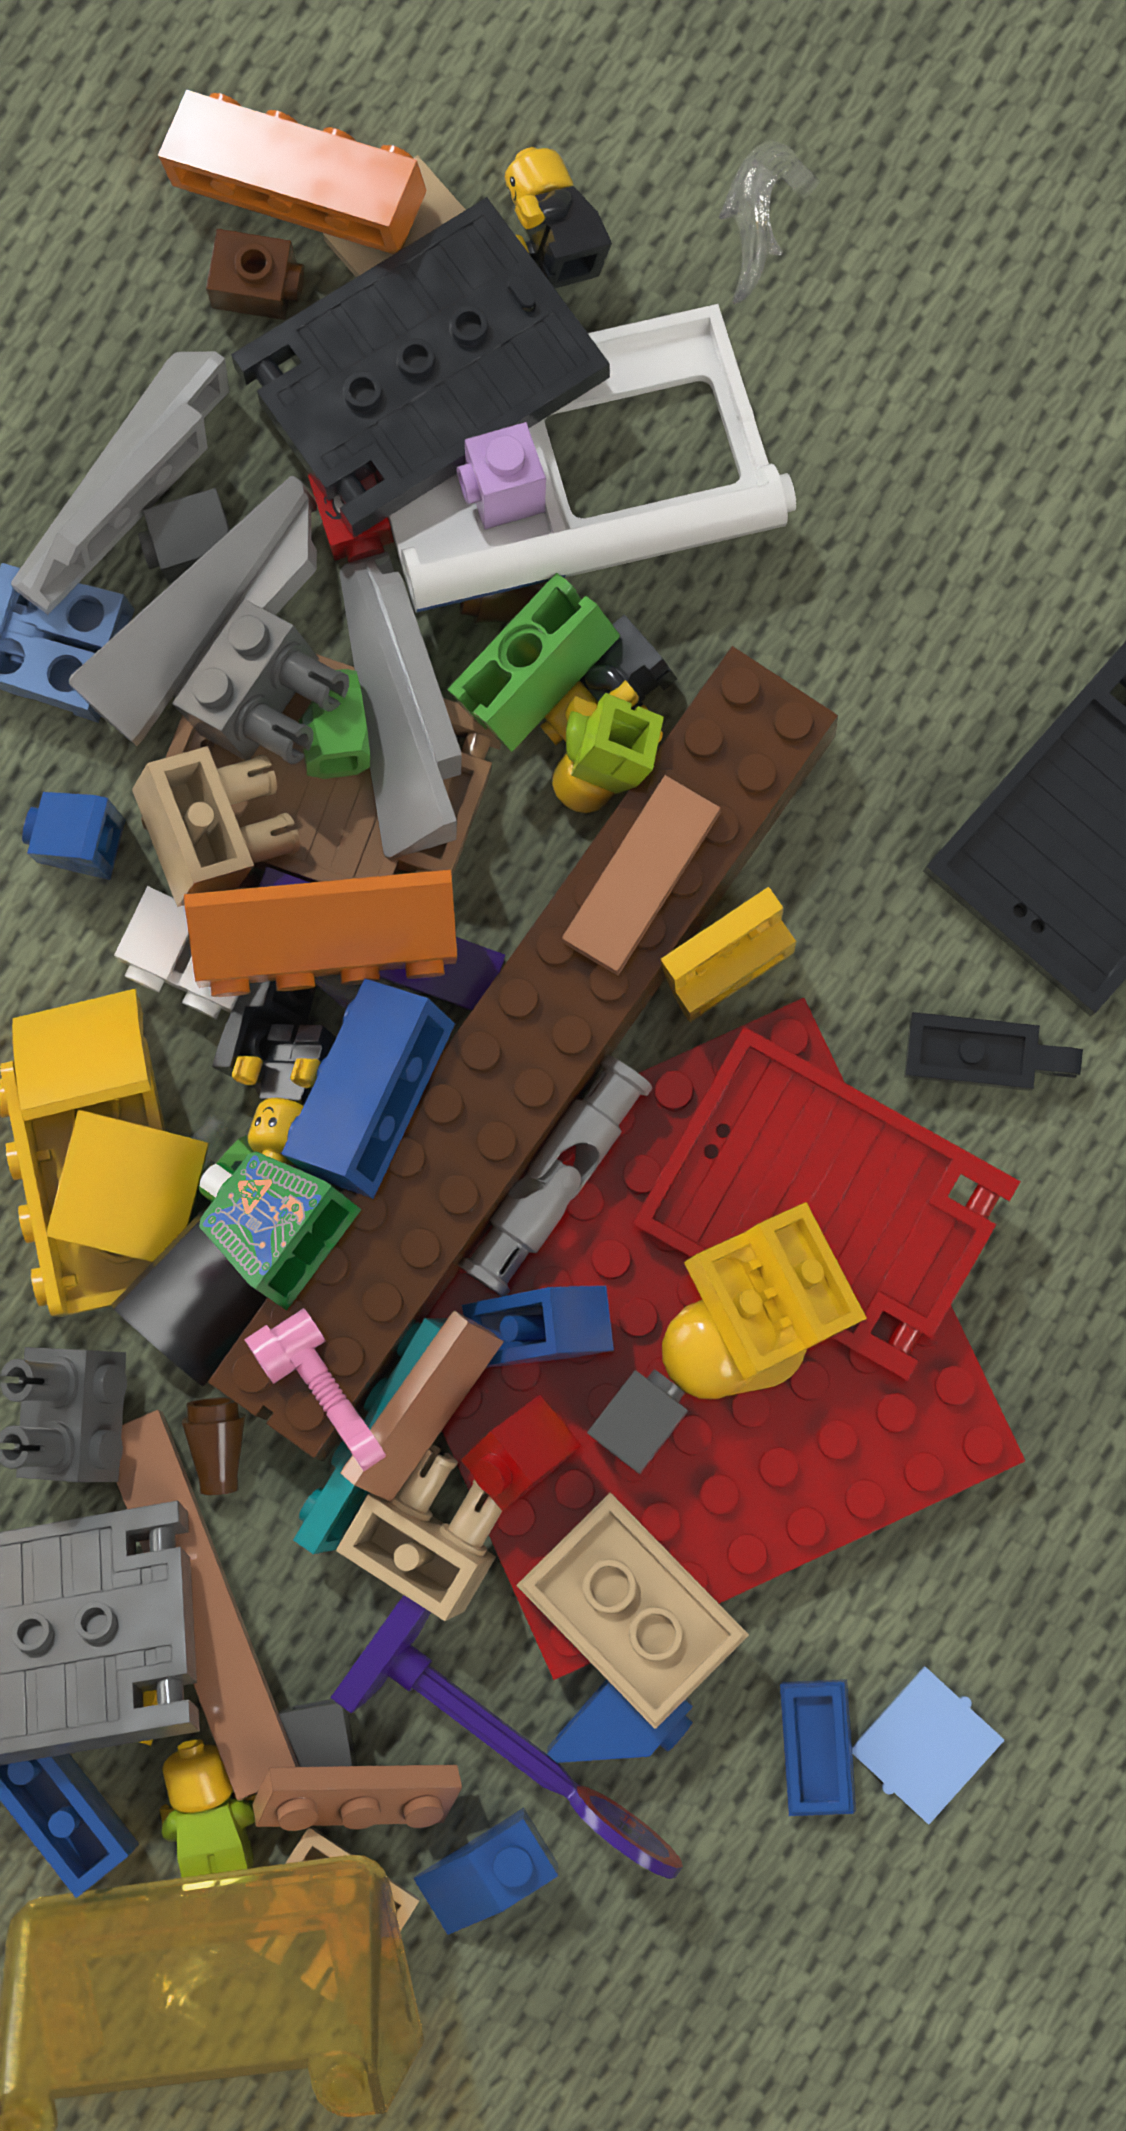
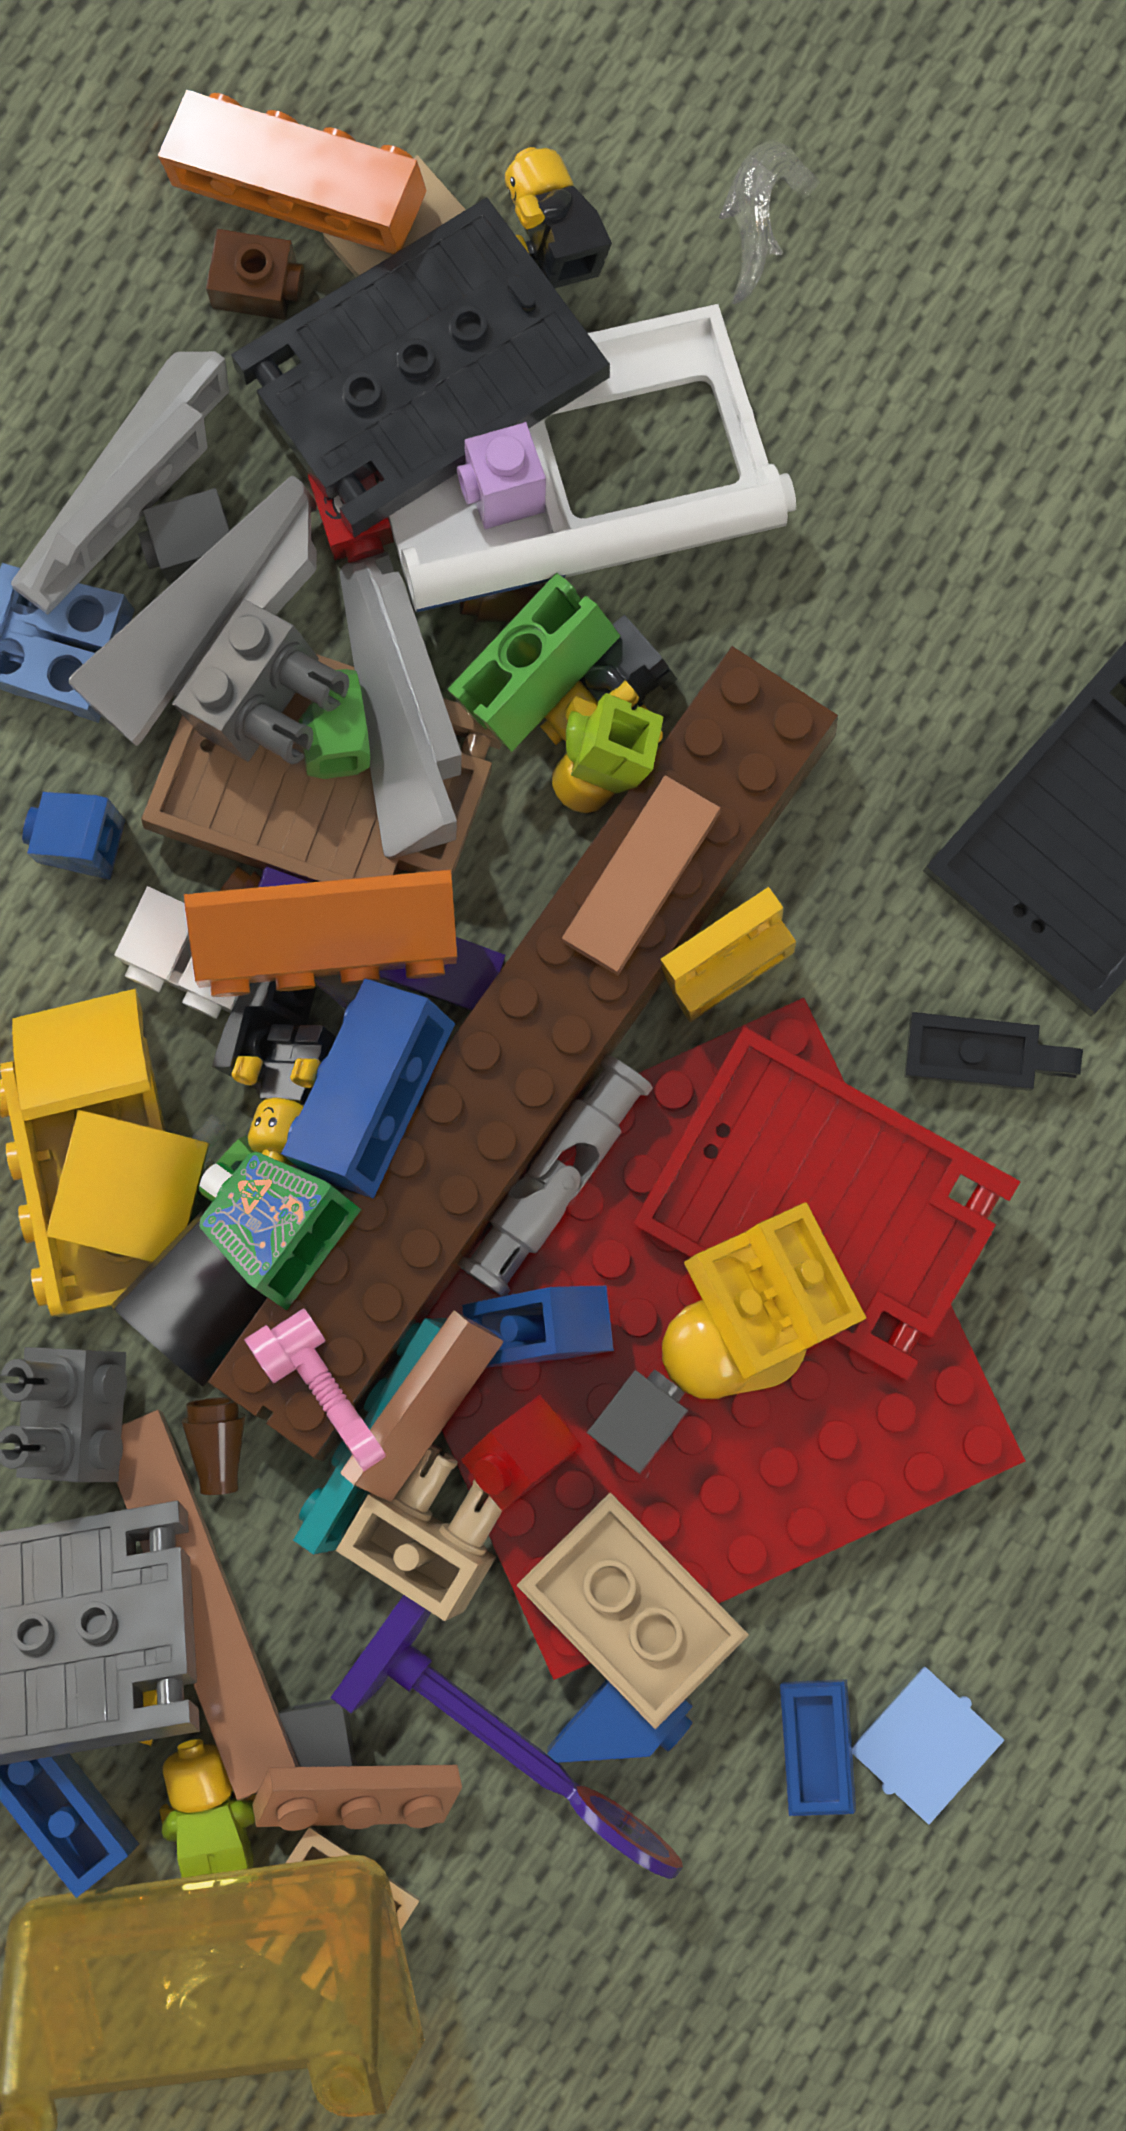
tan brick [132,746,300,907] -> none
blue slope [413,1807,558,1935] -> none

